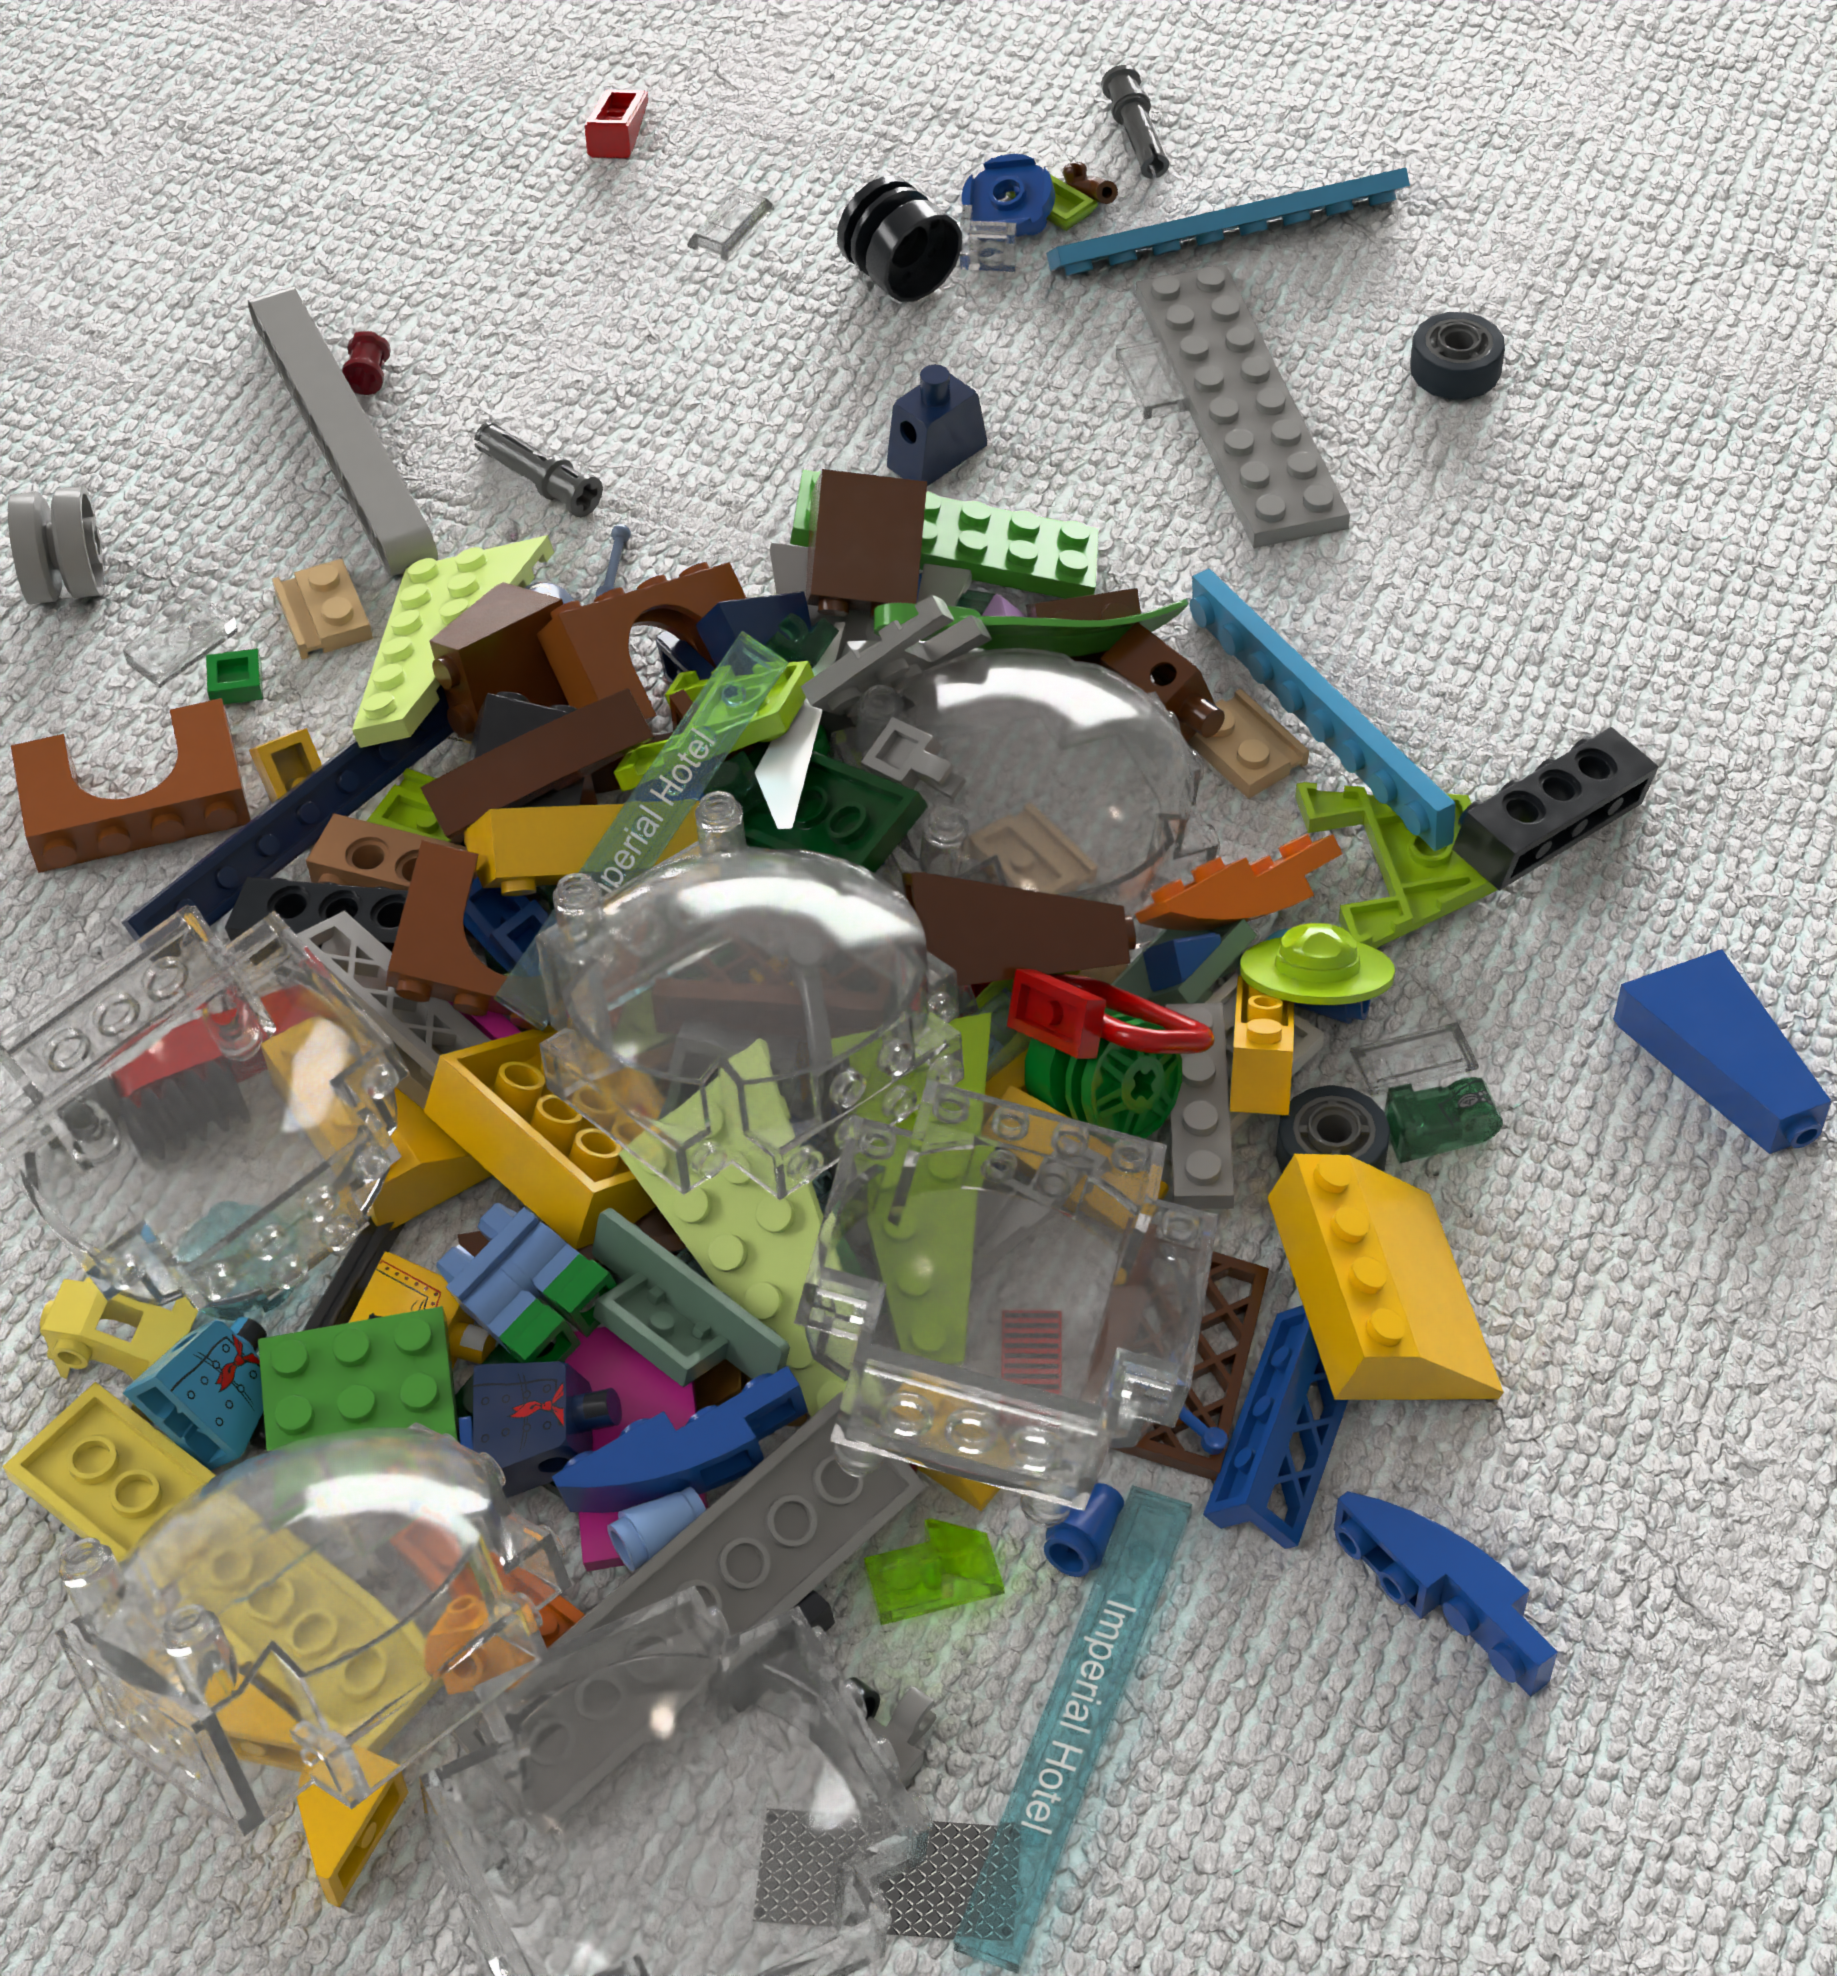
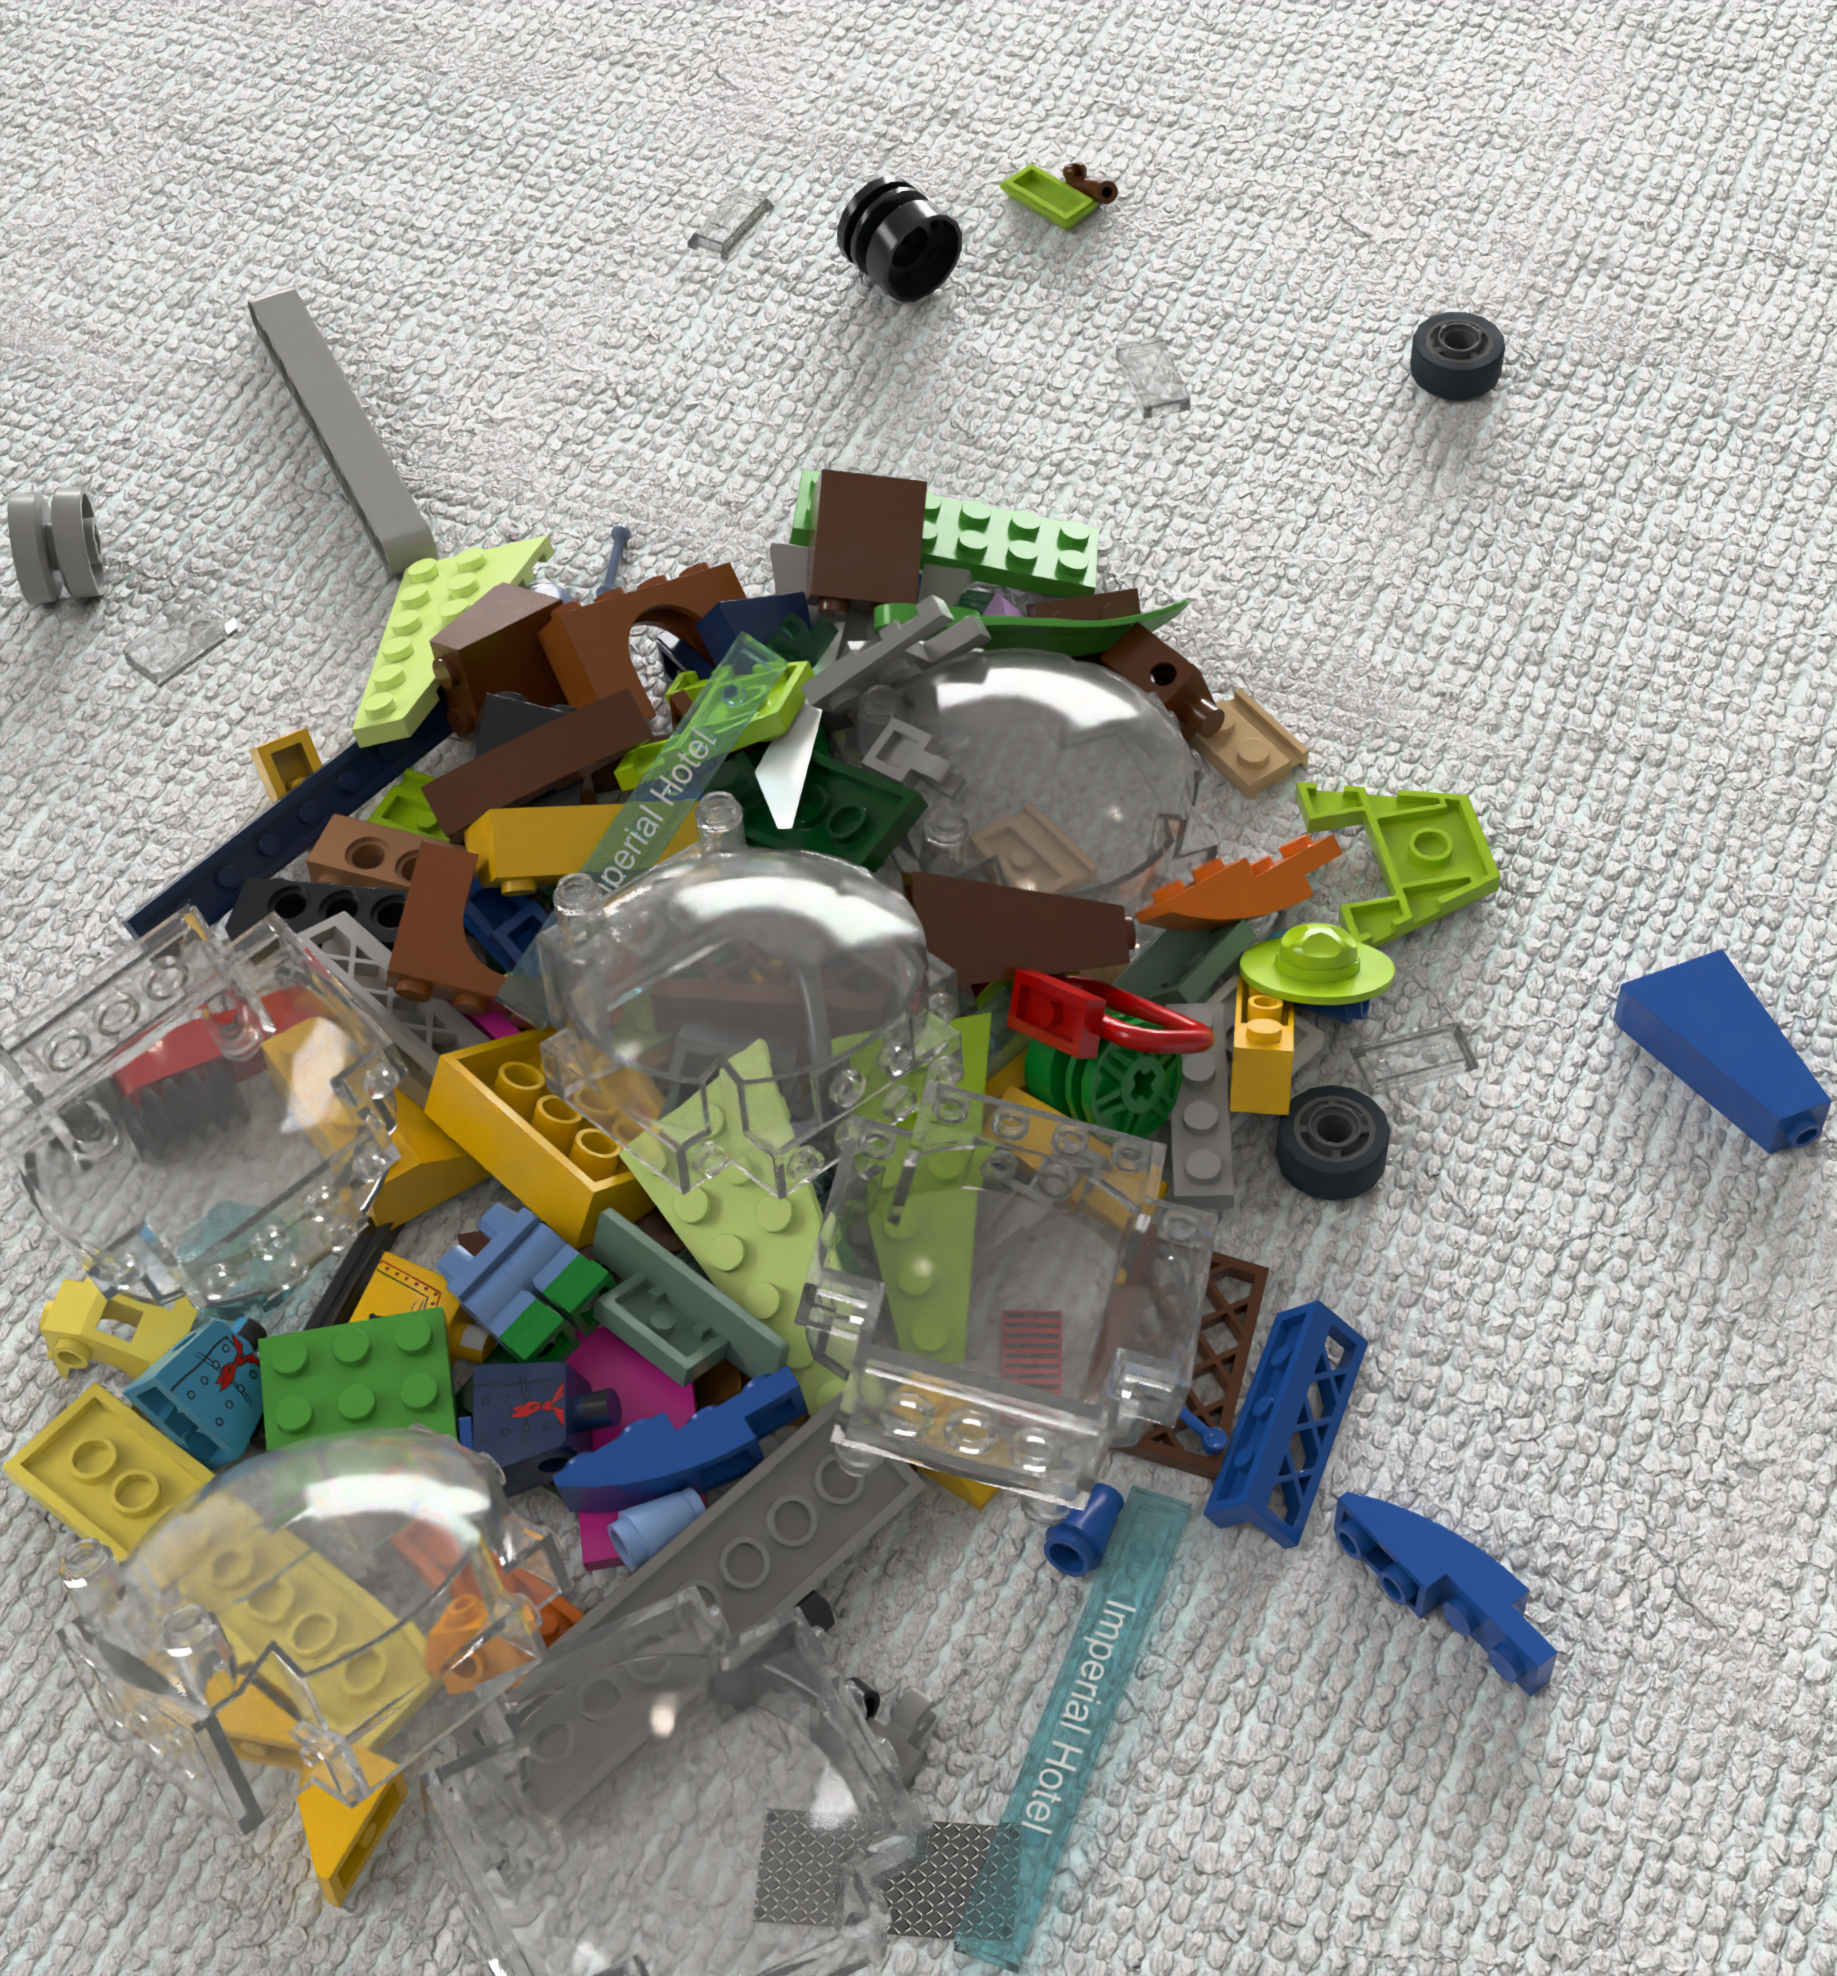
dark orange arch [11,698,251,873] -> none
green plate [206,648,263,705] -> none
tan plate [272,558,373,660] -> none
dark red bush [341,331,391,395] -> none
dark grey pin [474,422,603,518] -> none
red slope [584,89,648,159] -> none
clear neon green slope [864,1518,1005,1625] -> none
dark blue torso [887,364,987,486] -> none
clear bracket [958,205,1017,272] -> none
blue plate [962,154,1055,240] -> none
dark azure plate [1046,167,1410,276] -> none
dark grey pin [1101,65,1169,179] -> none
light grey plate [1136,264,1350,548] -> none
blue slope [1143,932,1222,992] -> none
dark azure plate [1189,568,1455,851] -> none
yellow slope [1267,1154,1504,1400] -> none
clear green leg [1384,1077,1503,1164] -> none
black brick [1452,727,1659,891] -> none

